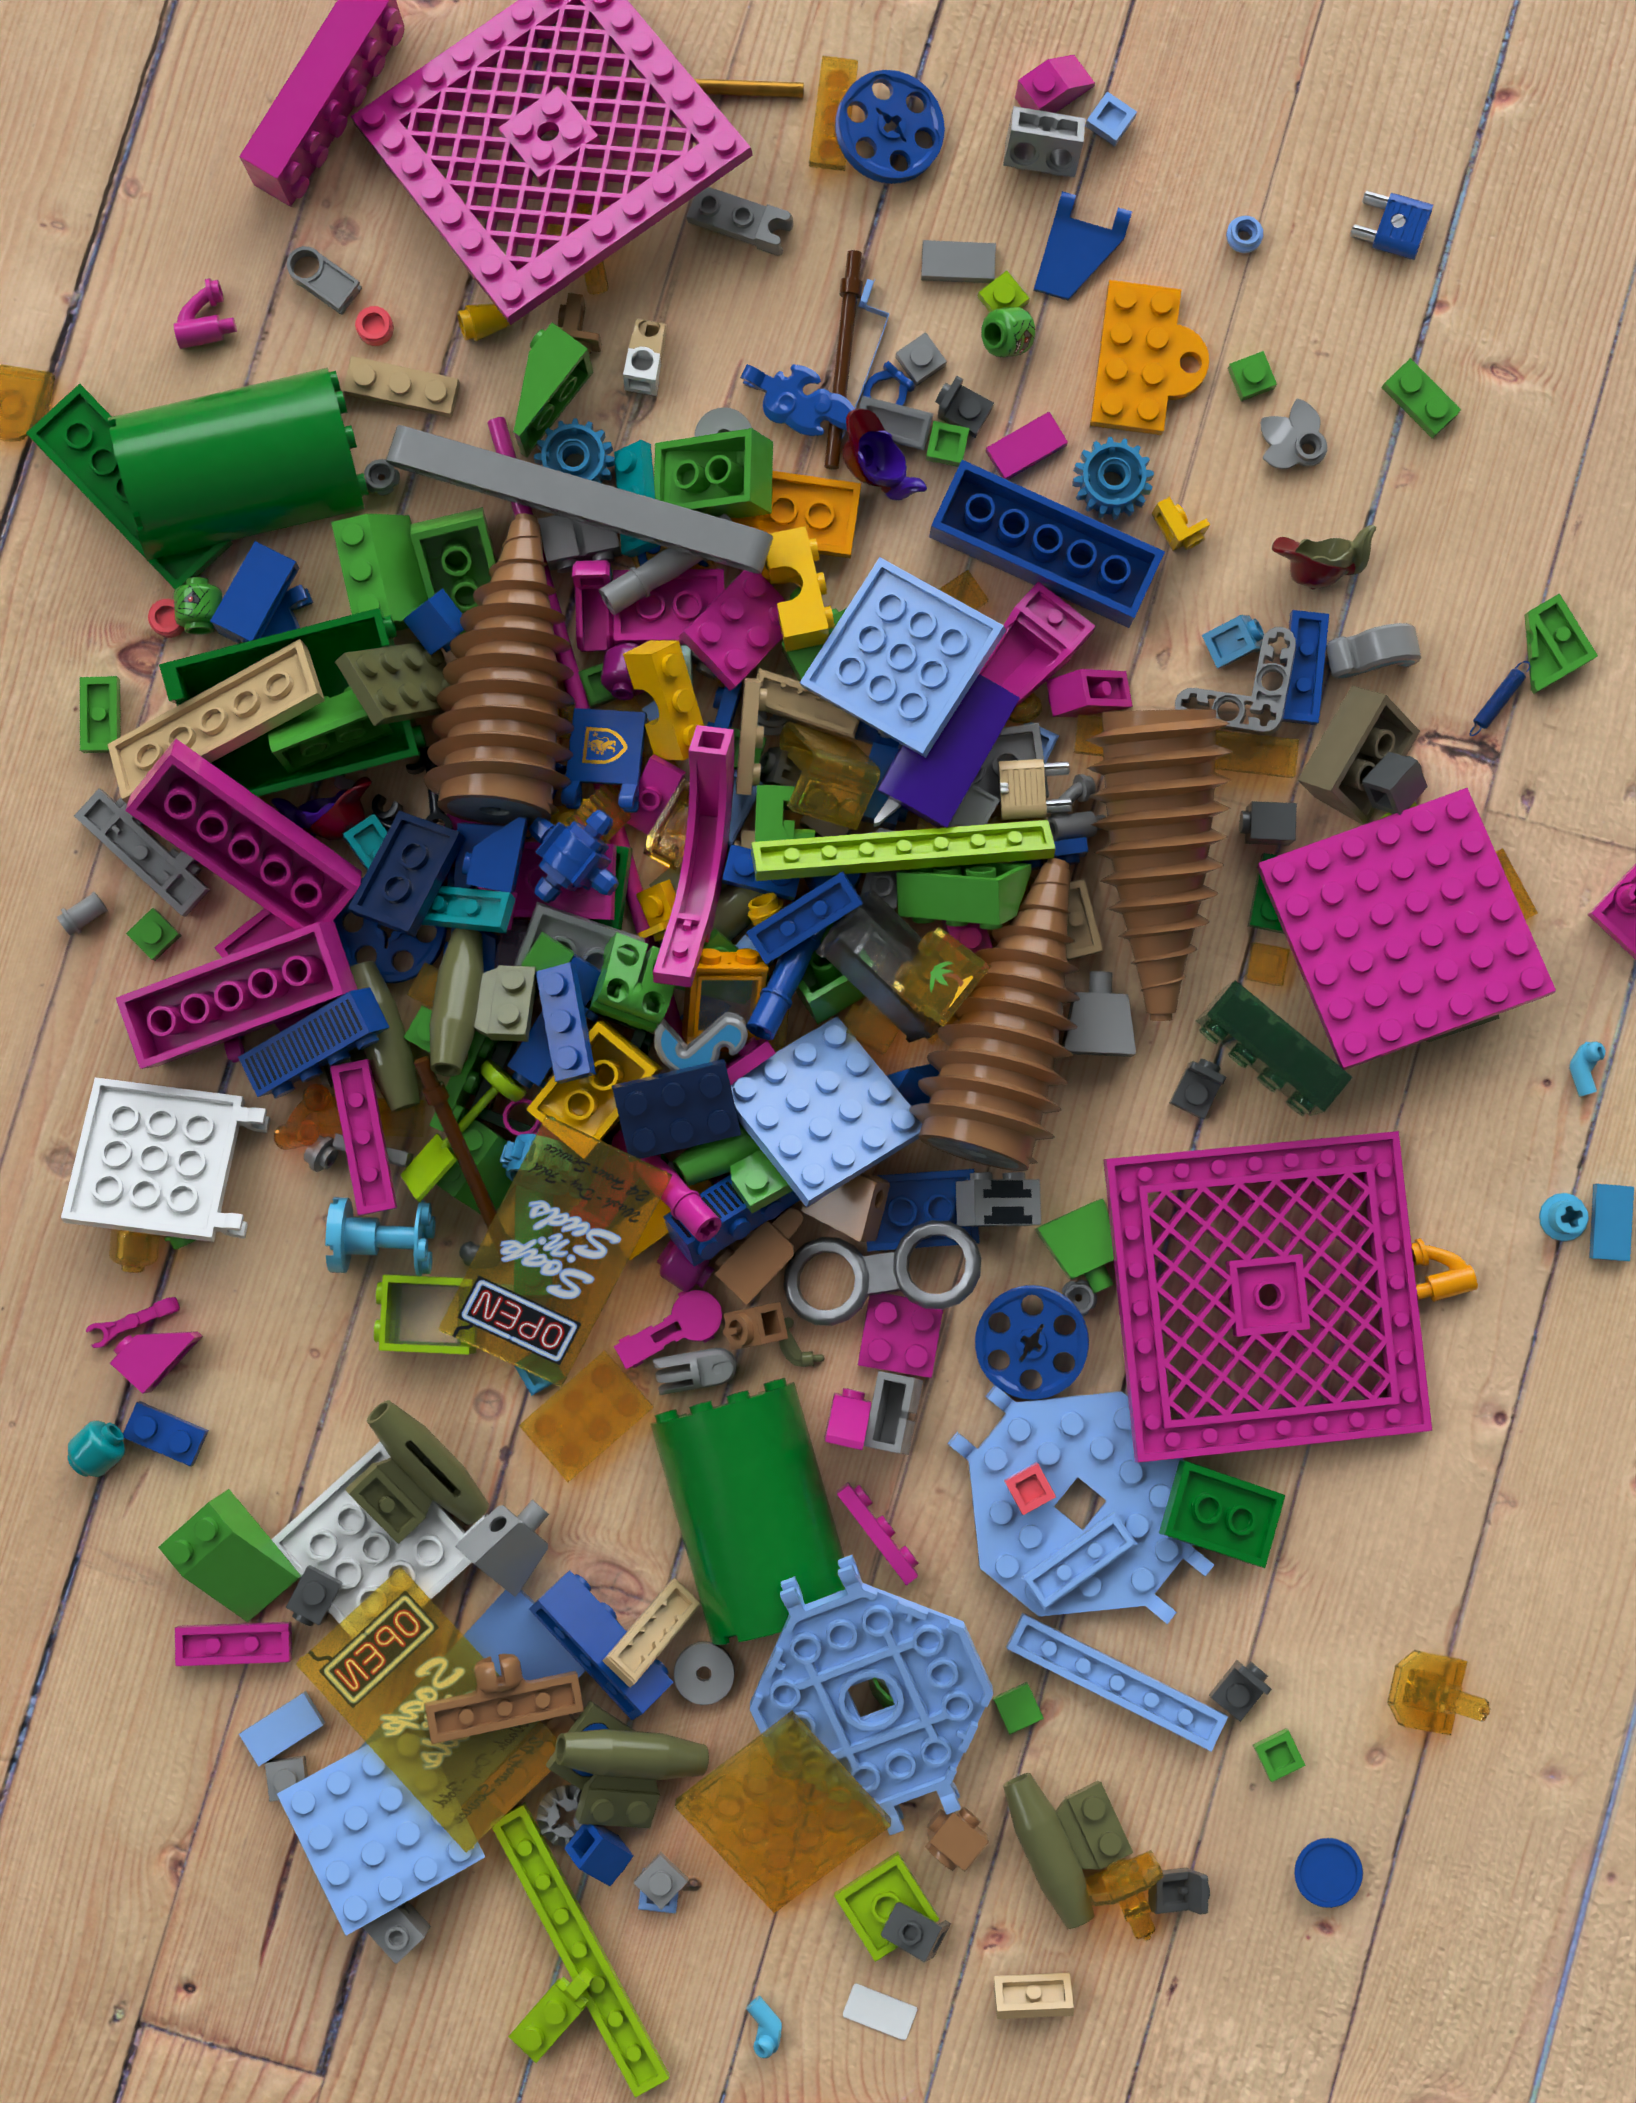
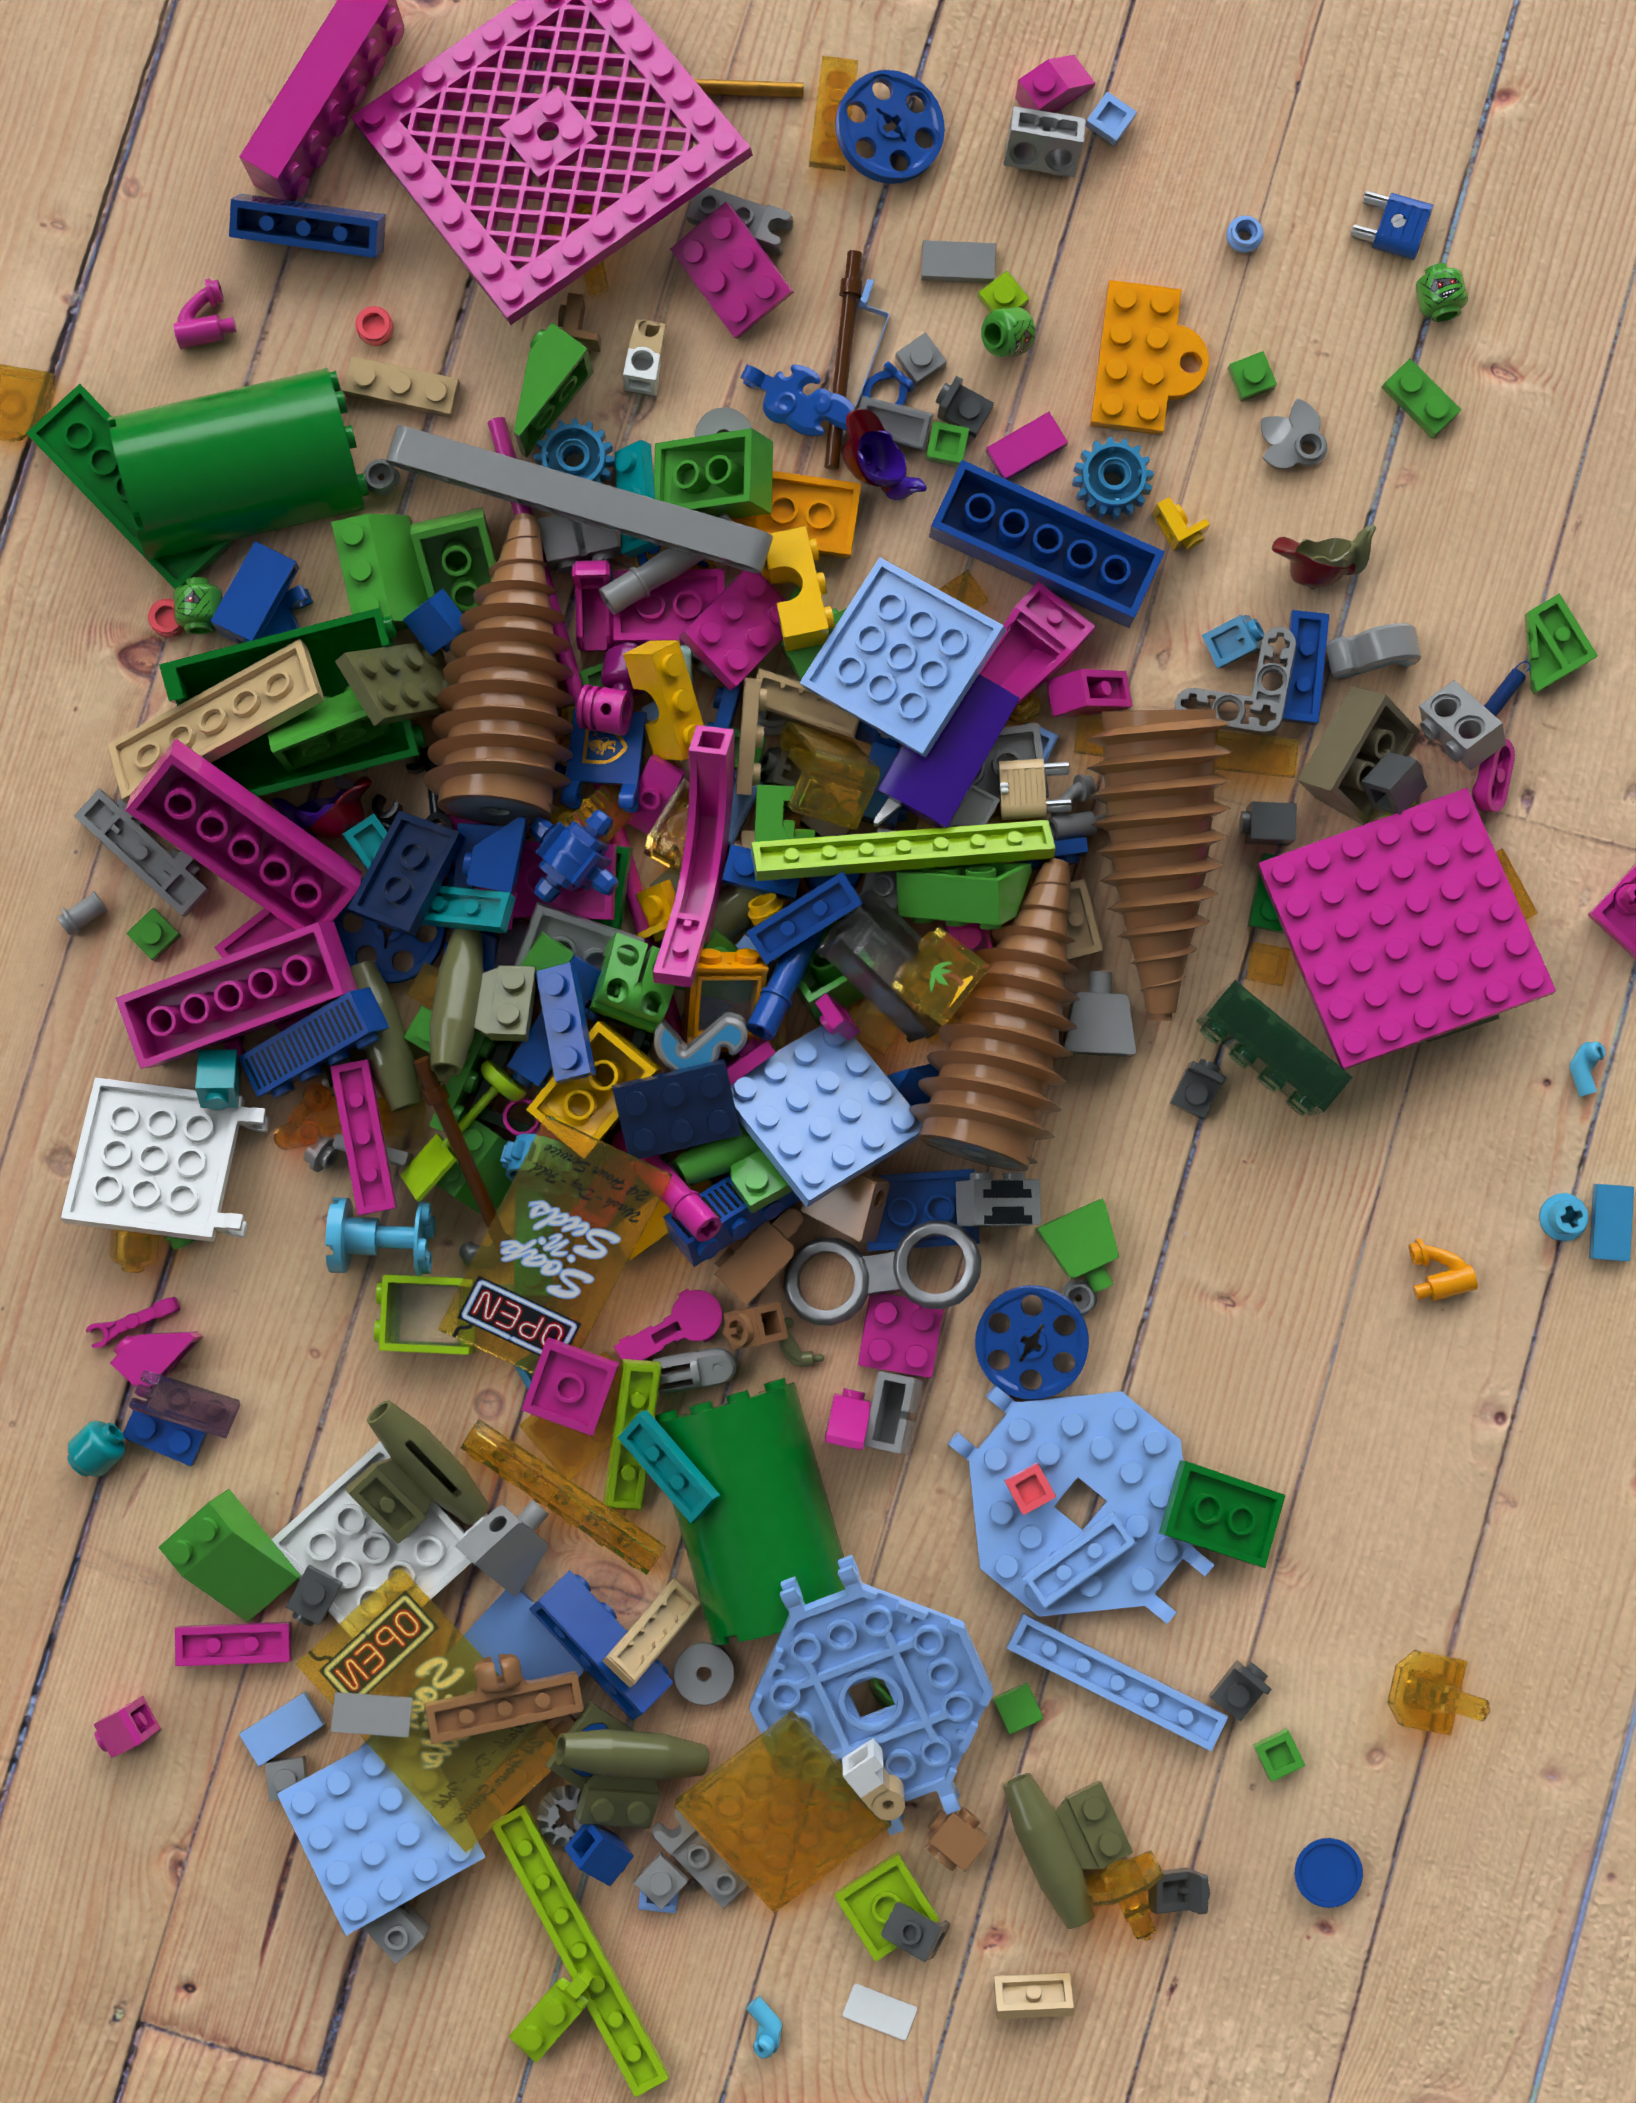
bright green plate [80,676,121,753] -> none
light grey piece [287,246,362,315] -> none
yellow cone [457,304,514,342] -> none
magenta head [656,1240,714,1292] -> none
dark pink plate [836,1482,919,1586] -> none
blue flag [1033,191,1132,300] -> none
dark pink plate [1103,1131,1432,1463] -> none
none -> dark pink slope [93,1696,161,1758]
none -> clear purple hinge [128,1371,241,1439]
none -> teal brick [195,1049,241,1110]
none -> blue brick [229,193,386,258]
none -> light grey tile [331,1692,413,1737]
none -> clear yellow plate [460,1419,666,1575]
none -> dark pink plate [521,1337,619,1436]
none -> dark pink piece [576,684,634,735]
none -> lime tile [603,1359,662,1510]
none -> teal plate [618,1410,721,1523]
none -> light grey plate [652,1803,751,1909]
none -> dark pink plate [670,202,794,339]
none -> dark pink plate [815,993,861,1041]
none -> leg [842,1738,905,1820]
none -> bright green head [1416,263,1468,322]
none -> light grey brick [1419,680,1506,770]
none -> dark pink plate [1472,739,1515,812]

